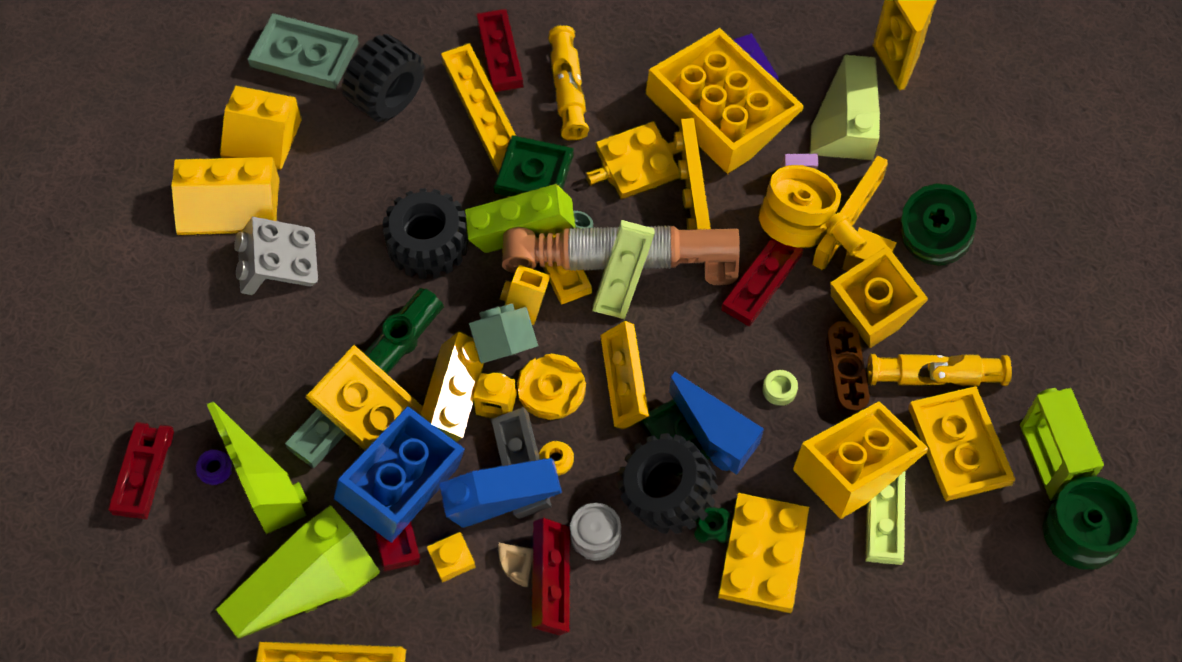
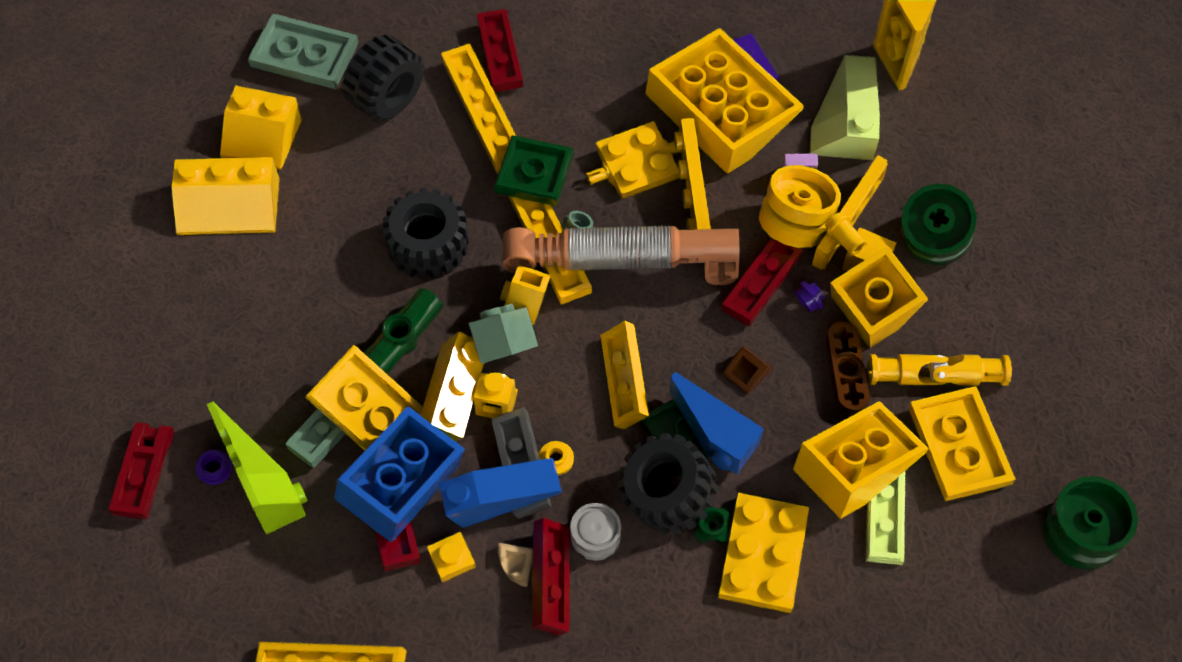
lime wedge [216,505,380,639] -> none
light grey bracket [234,217,318,295] -> none
lime brick [465,184,575,253] -> none
yellow tile [517,354,586,420] -> none
yellow piece [548,25,589,141] -> none
yellowish green tile [593,220,655,319] -> none
yellowish green tile [762,370,798,405] -> none
lime window [1020,388,1104,501] -> none
none -> reddish brown slope [721,346,773,394]
none -> dark purple plate [794,281,825,313]

